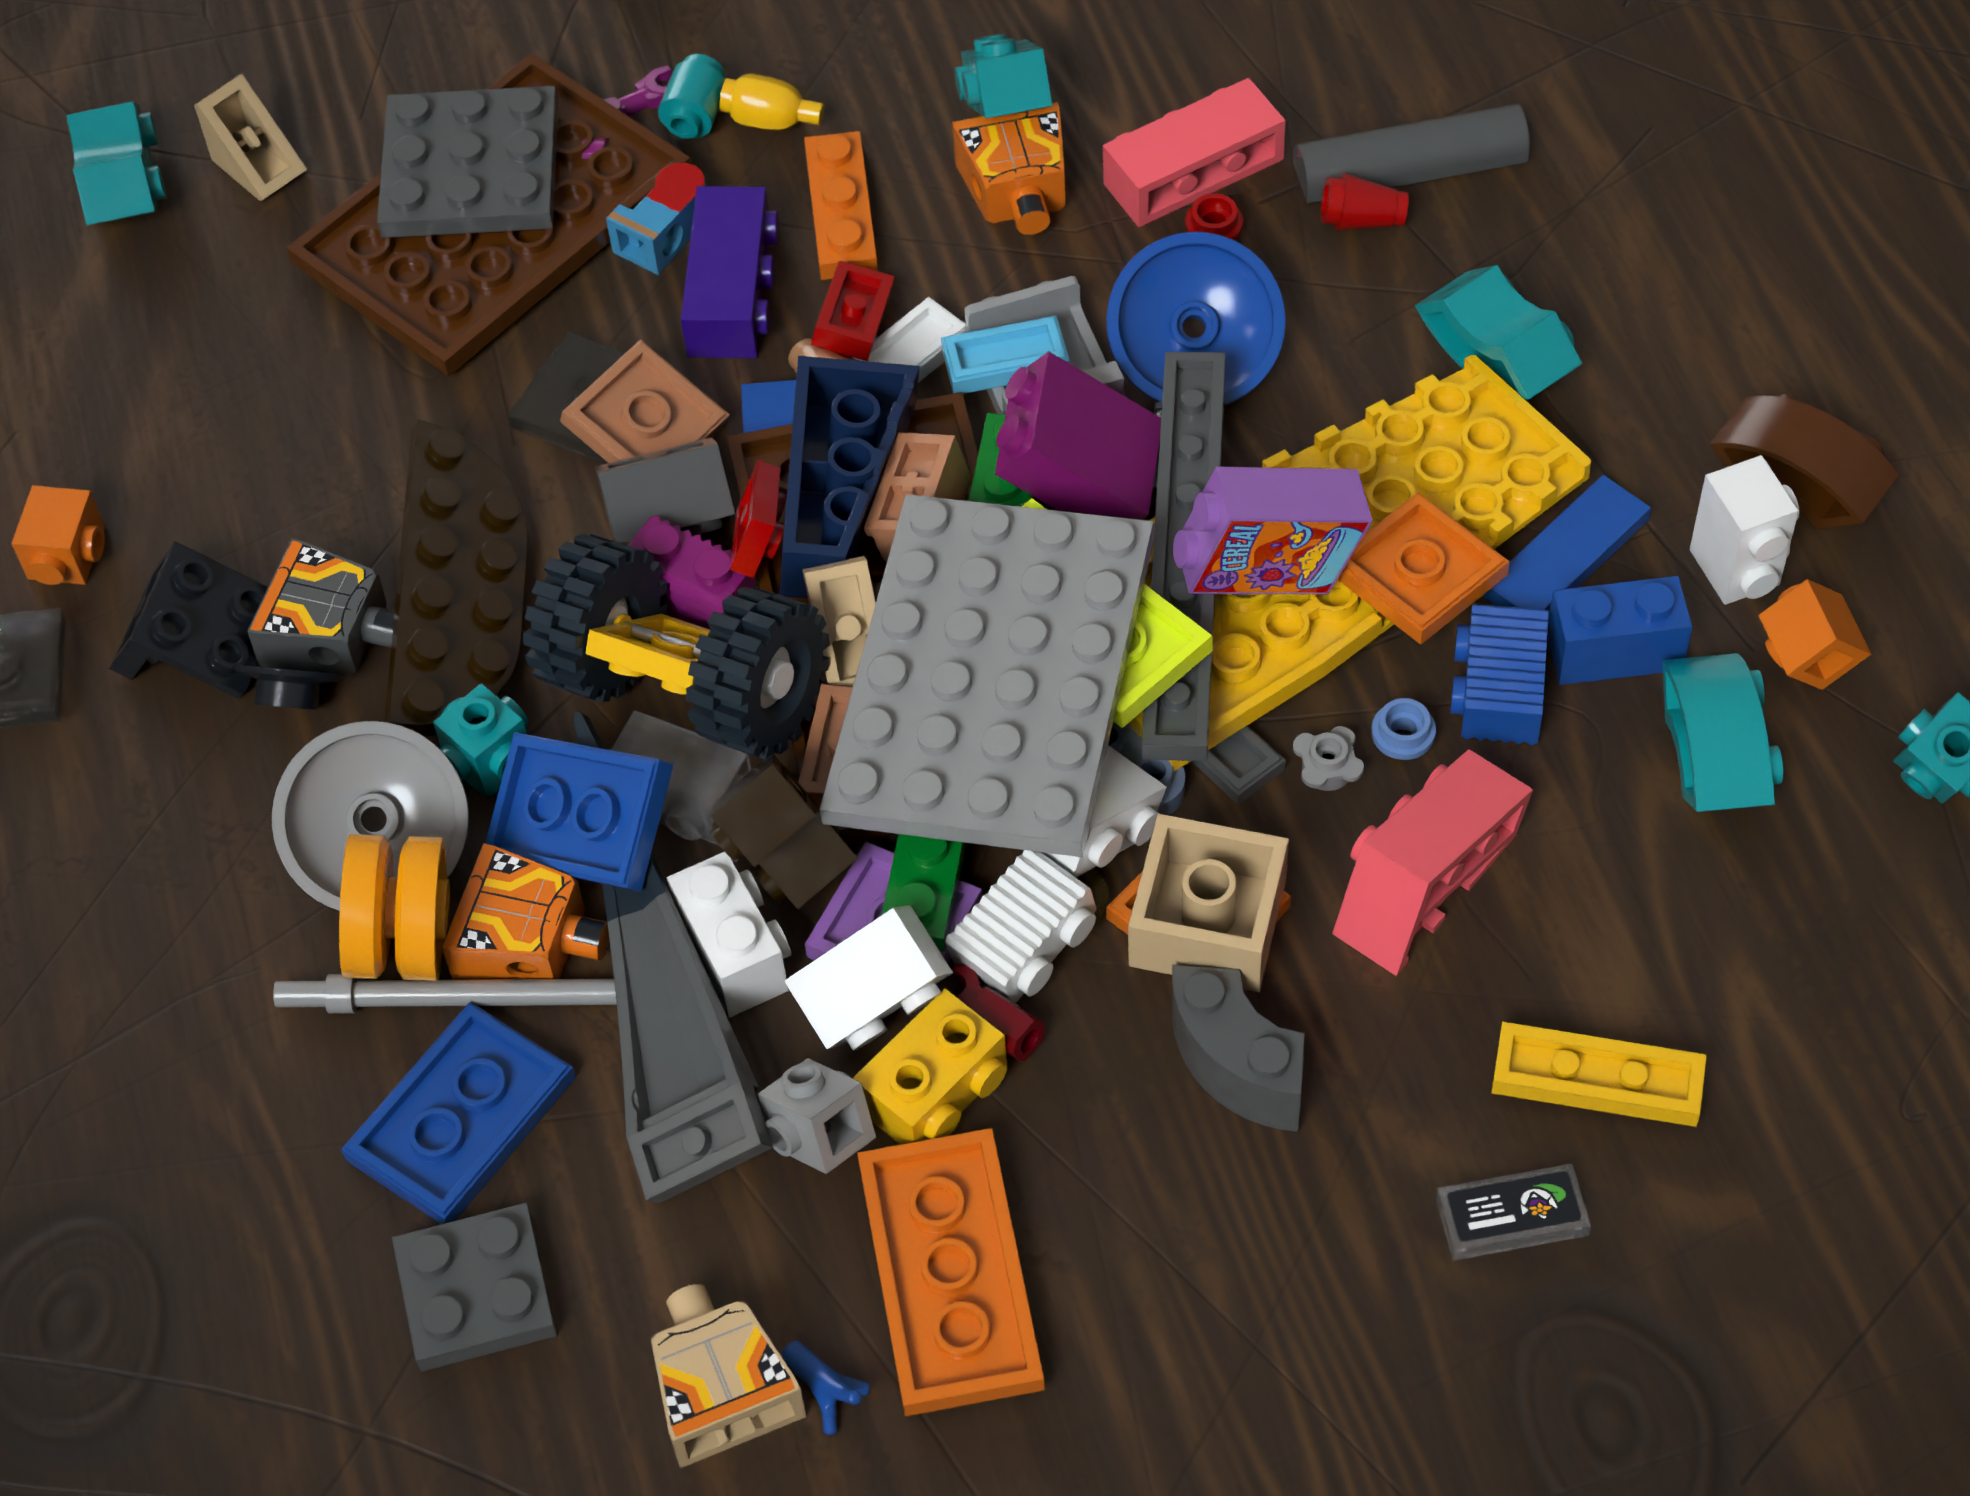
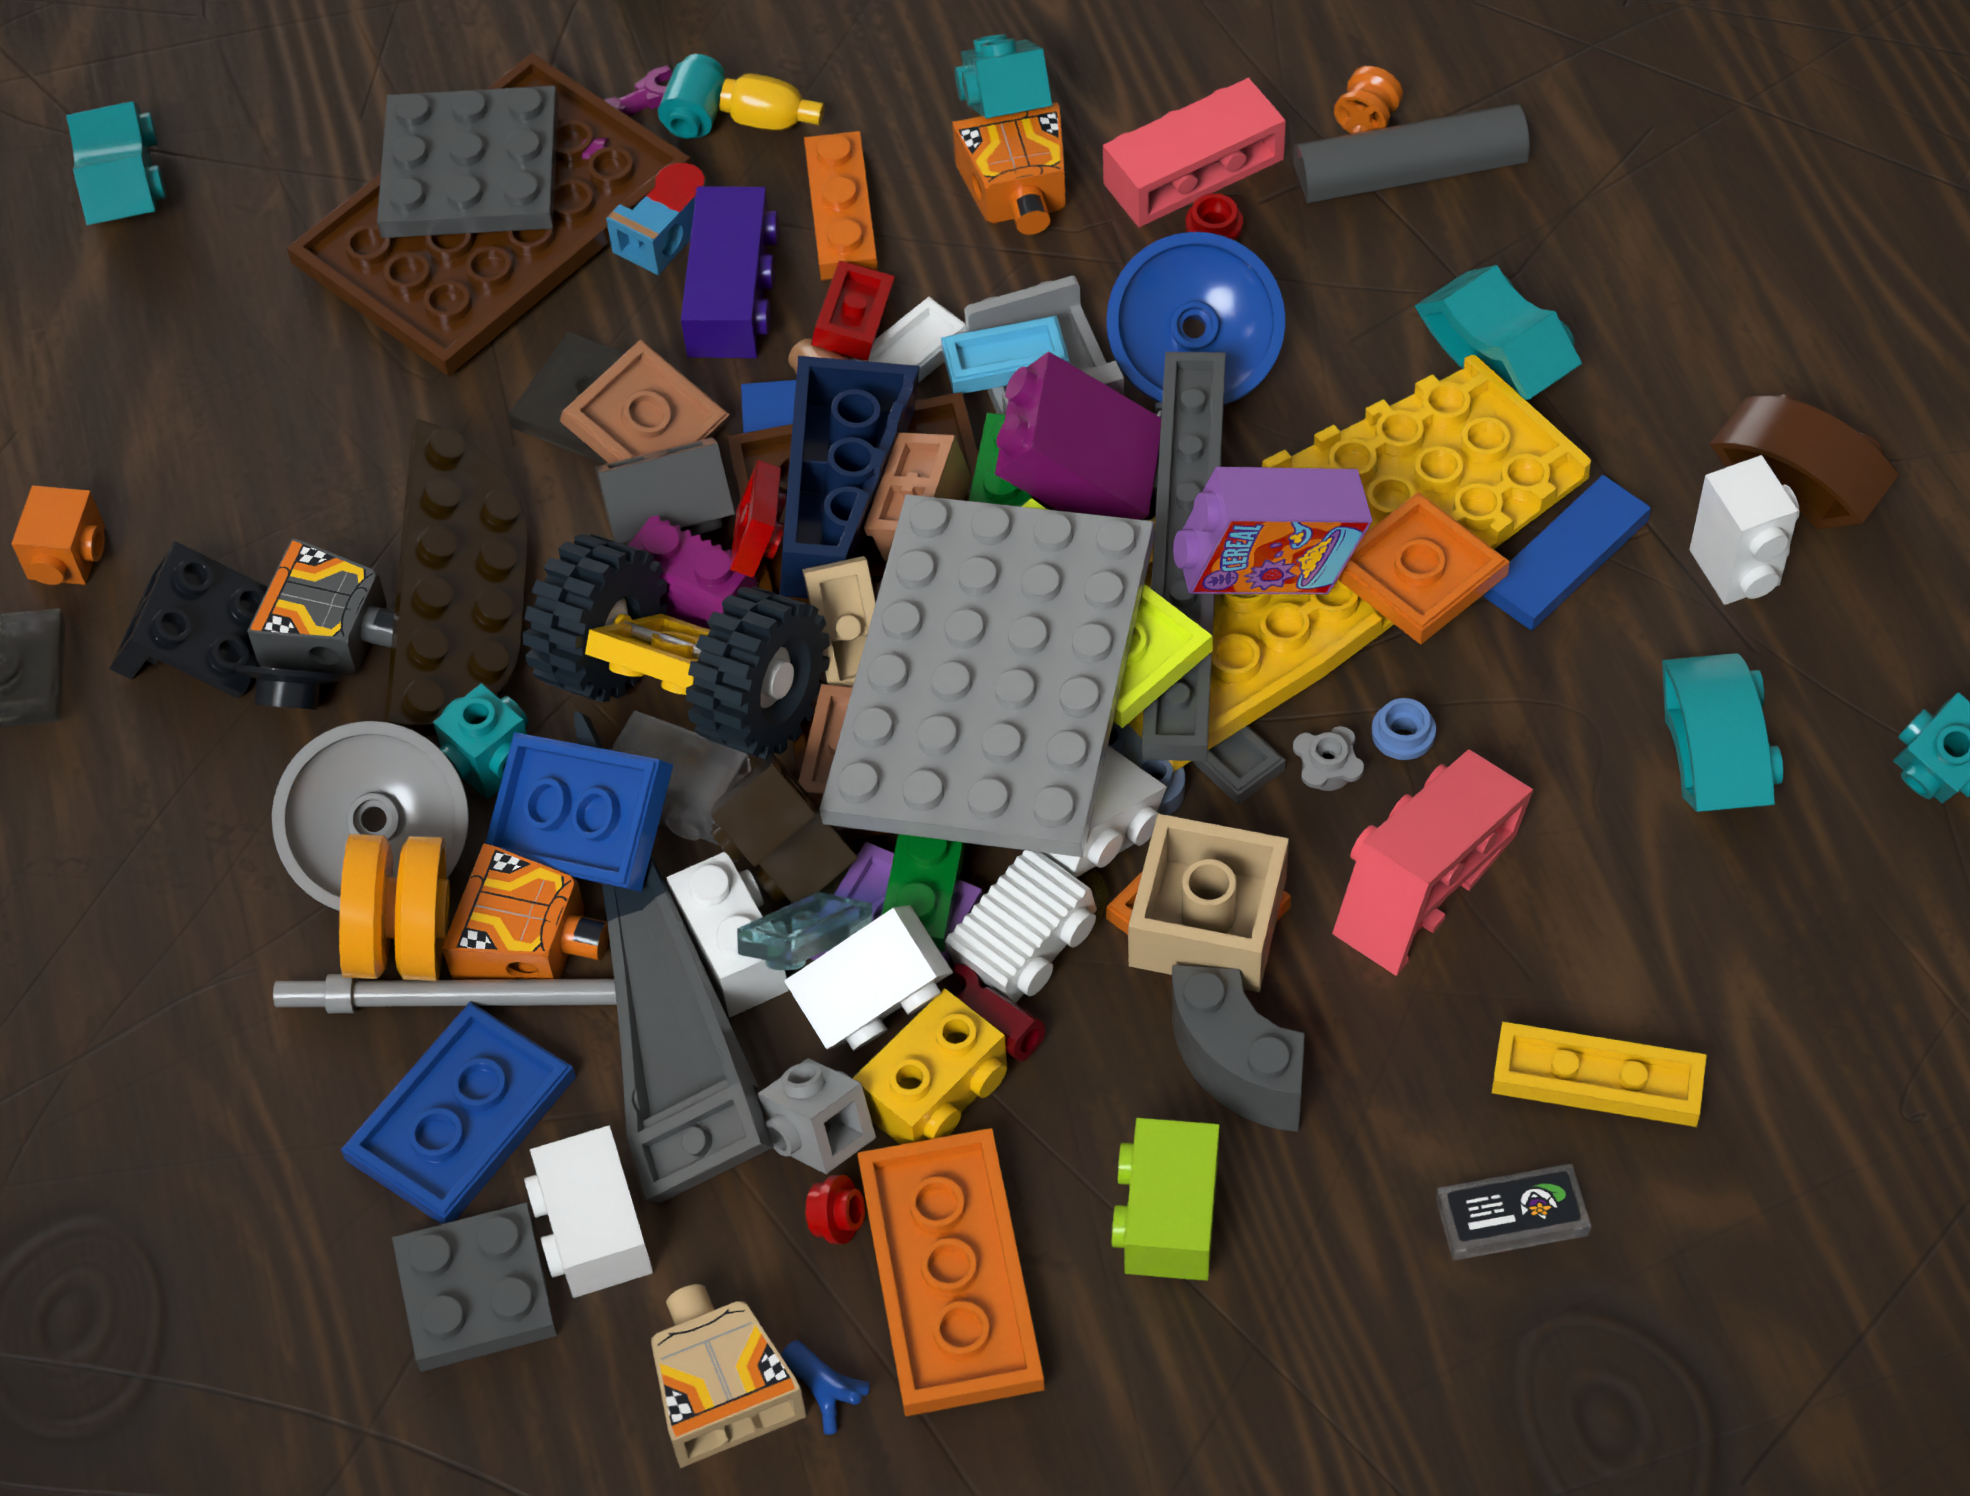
tan slope [194,74,307,201] -> none
red cone [1321,173,1409,231] -> none
blue brick [1450,604,1549,746] -> none
blue brick [1547,576,1692,685] -> none
orange brick [1758,579,1872,690] -> none
none -> white brick [524,1125,653,1298]
none -> clear light blue plate [737,892,872,970]
none -> red plate [806,1175,865,1245]
none -> lime brick [1112,1118,1219,1281]
none -> orange wheel [1334,66,1403,134]

